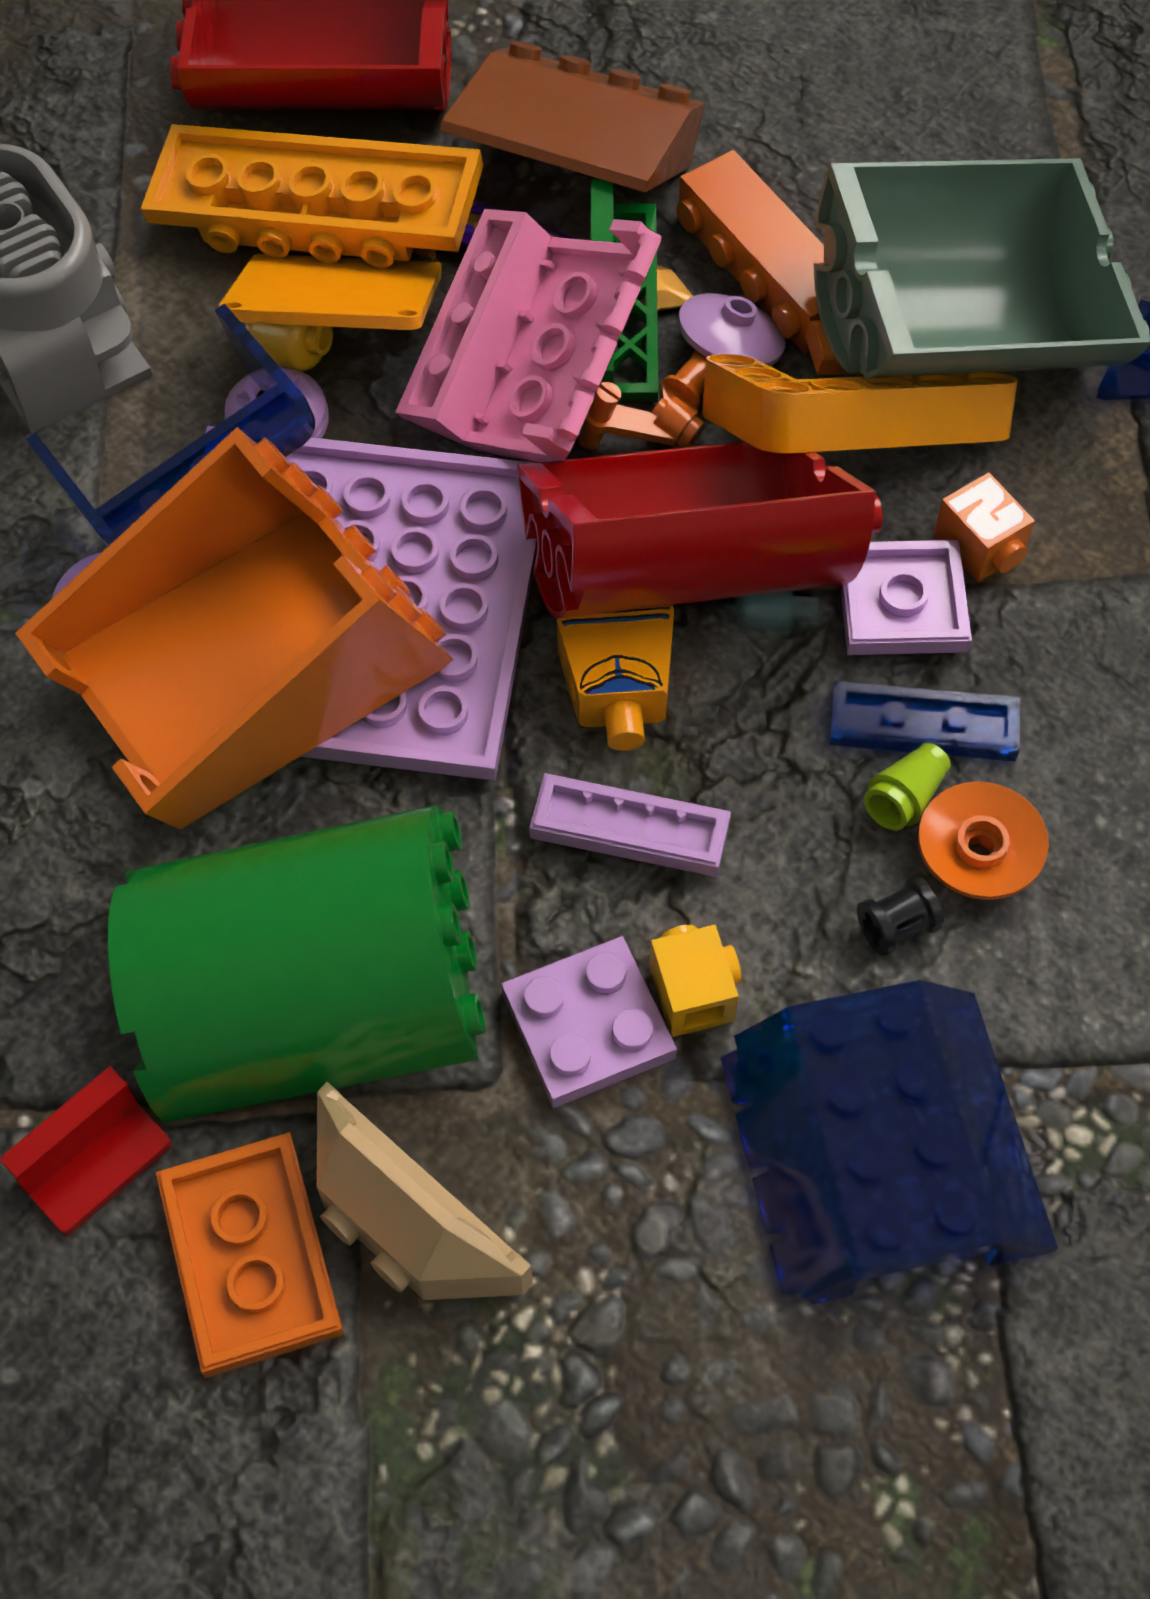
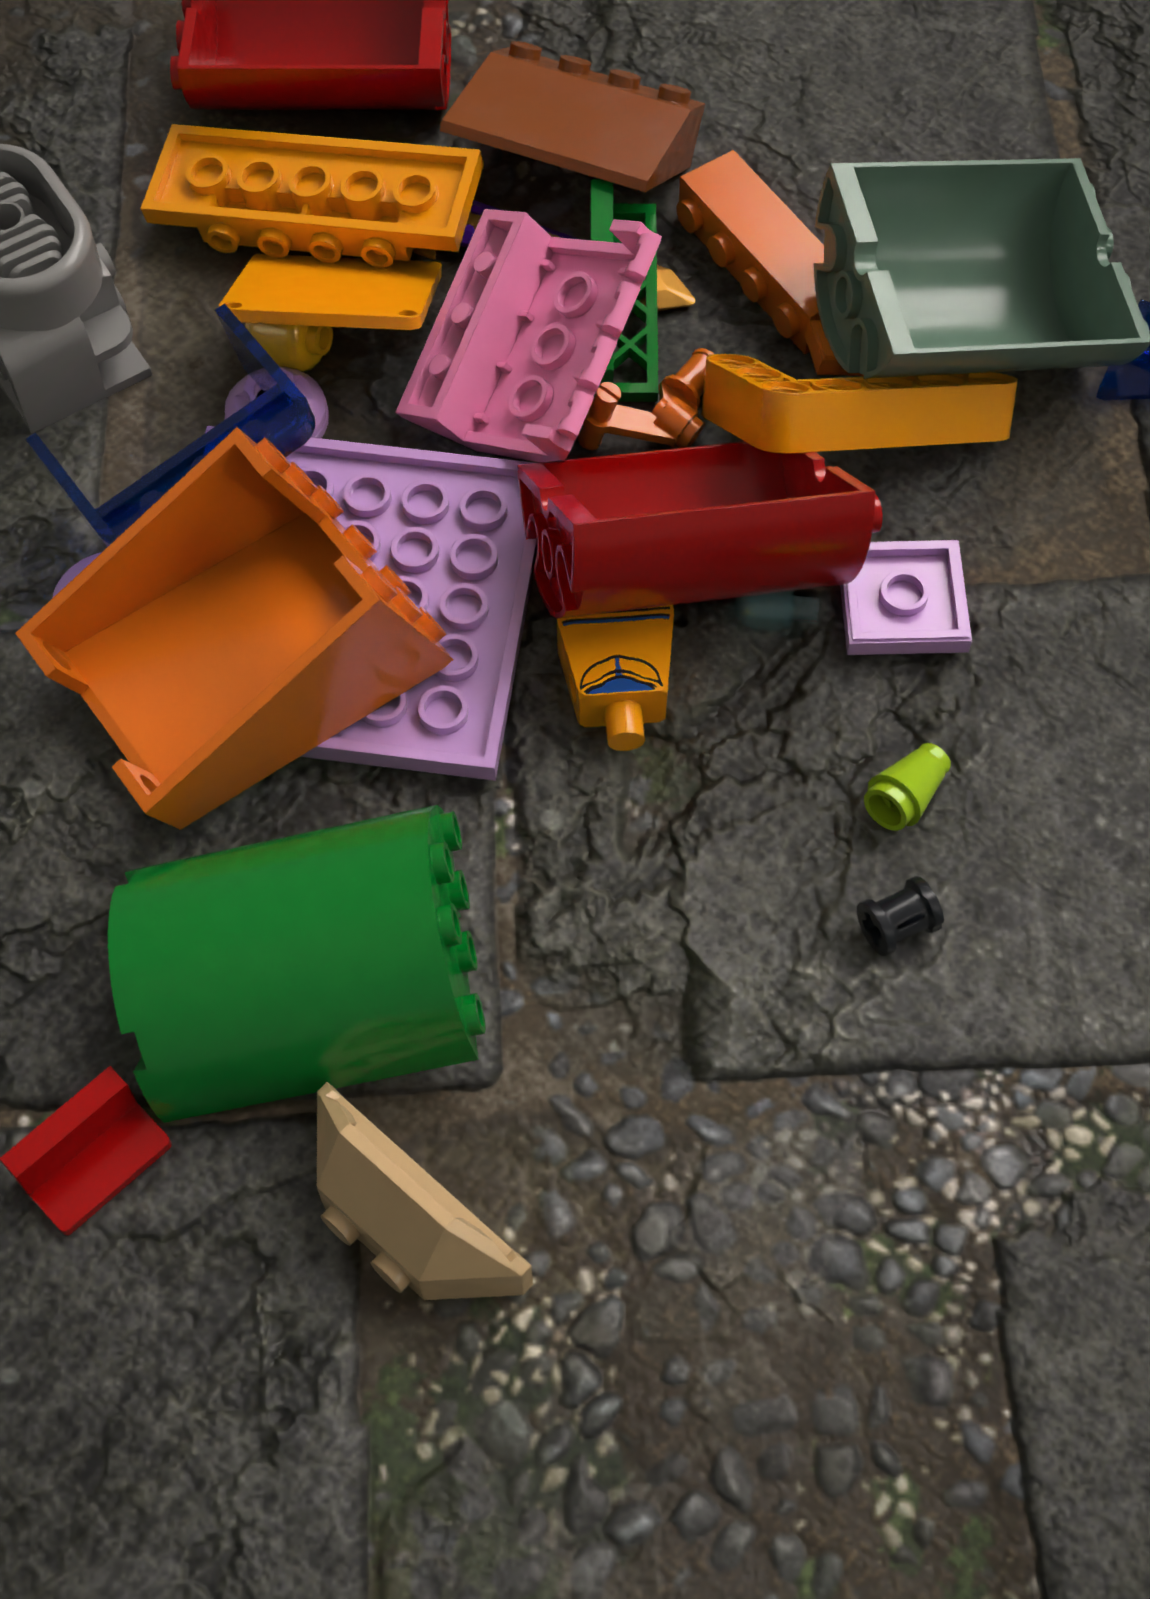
orange tile [156,1132,345,1378] -> none
lavender plate [501,936,677,1109] -> none
lavender plate [529,773,731,877] -> none
yellow brick [649,924,742,1037] -> none
lavender dish [677,293,786,366] -> none
clear blue slope [720,980,1058,1304] -> none
clear blue tile [829,681,1020,762] -> none
orange dish [918,781,1049,900] -> none
orange brick [934,472,1035,582] -> none

